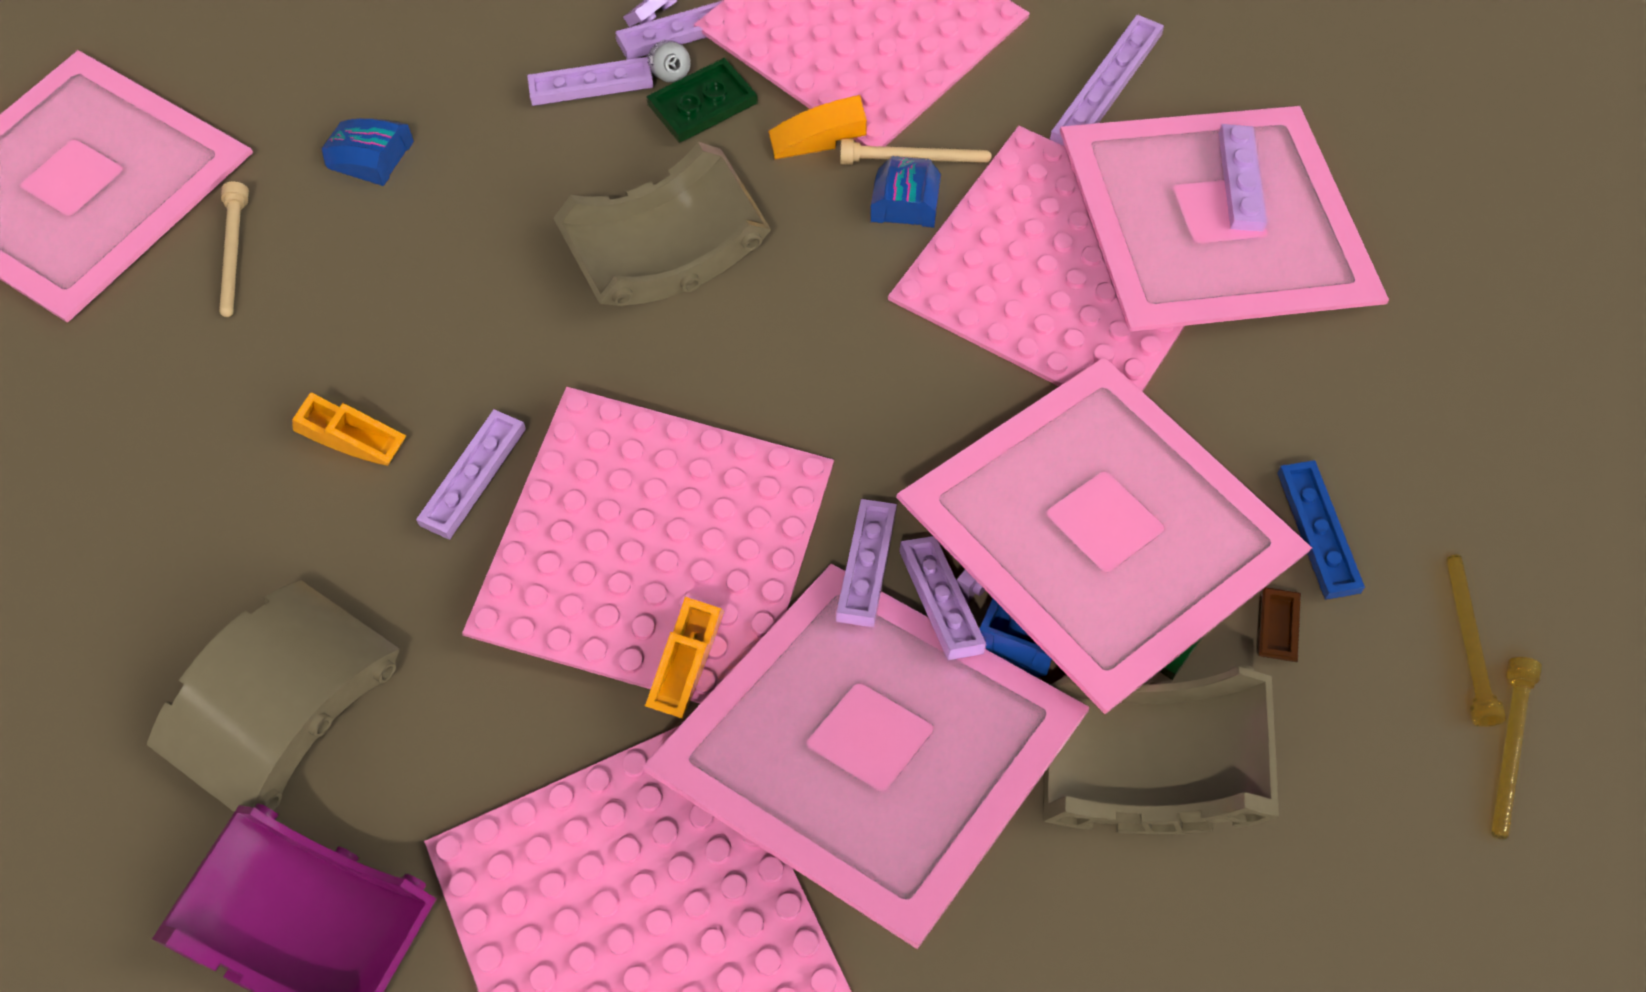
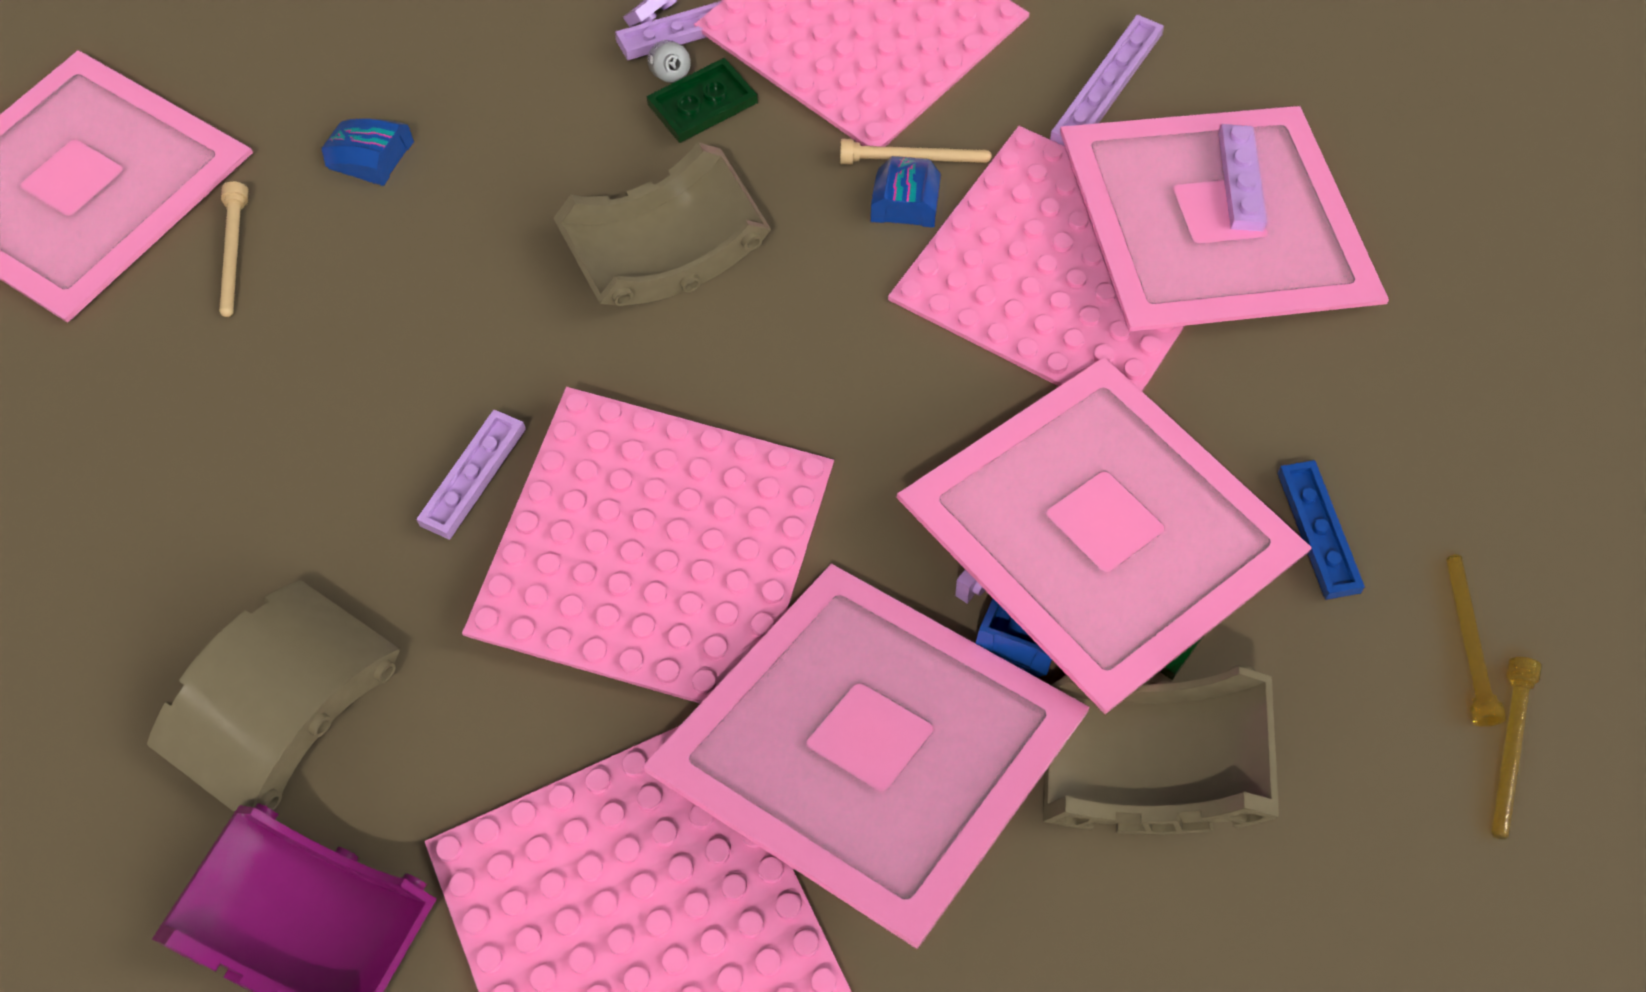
light orange slope [292,392,406,466] -> none
lavender plate [527,57,653,106] -> none
light orange slope [645,597,724,719] -> none
light orange slope [769,95,867,159] -> none
lavender plate [836,499,897,627] -> none
lavender plate [899,536,986,660] -> none
reddish brown tile [1258,587,1301,662] -> none

